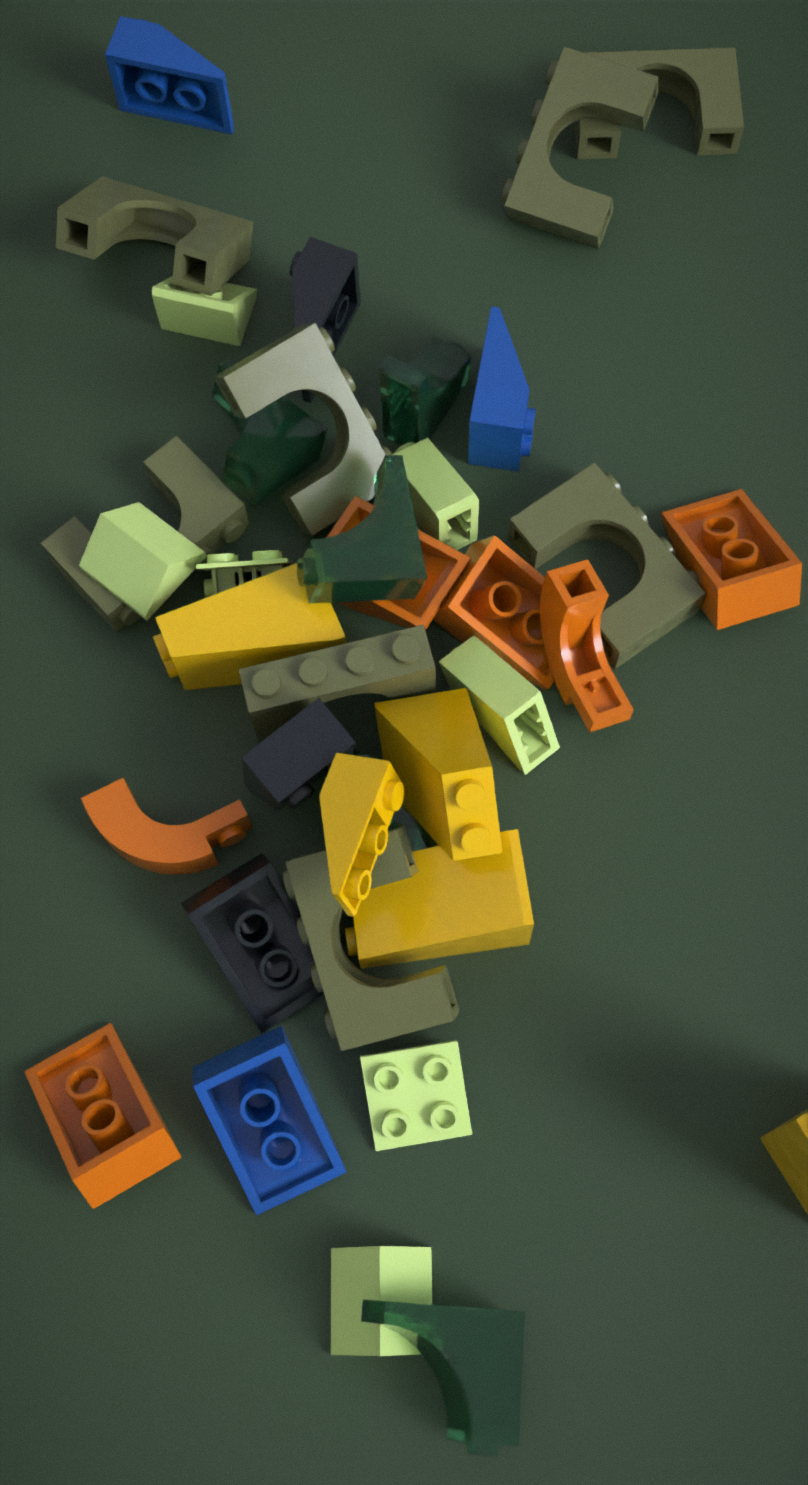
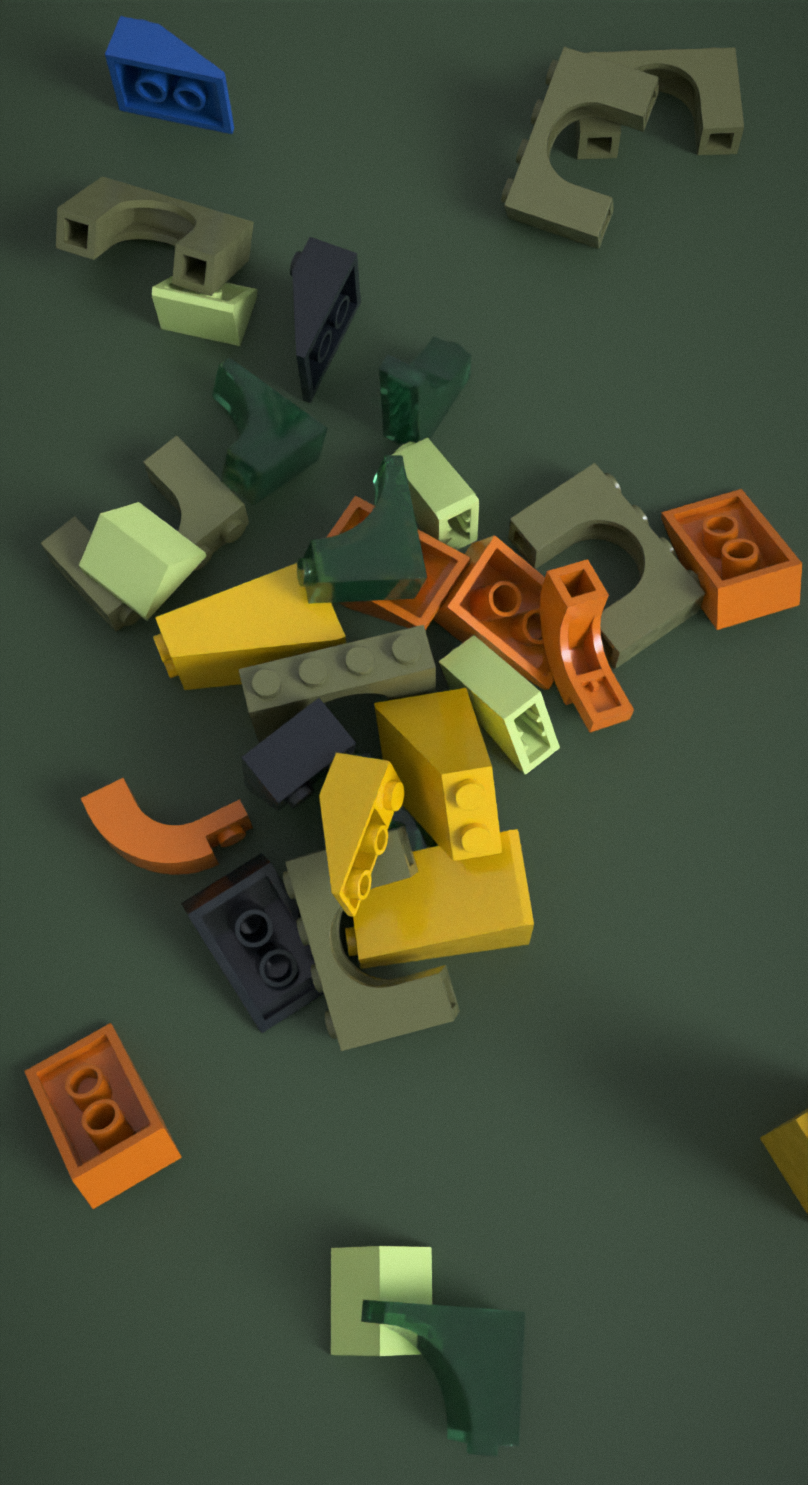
blue slope [193,1025,347,1216] -> none
yellowish green hinge [196,550,293,597] -> none
arch [213,323,399,536] -> none
yellowish green hinge [360,1040,472,1151] -> none
blue slope [468,306,536,472] -> none

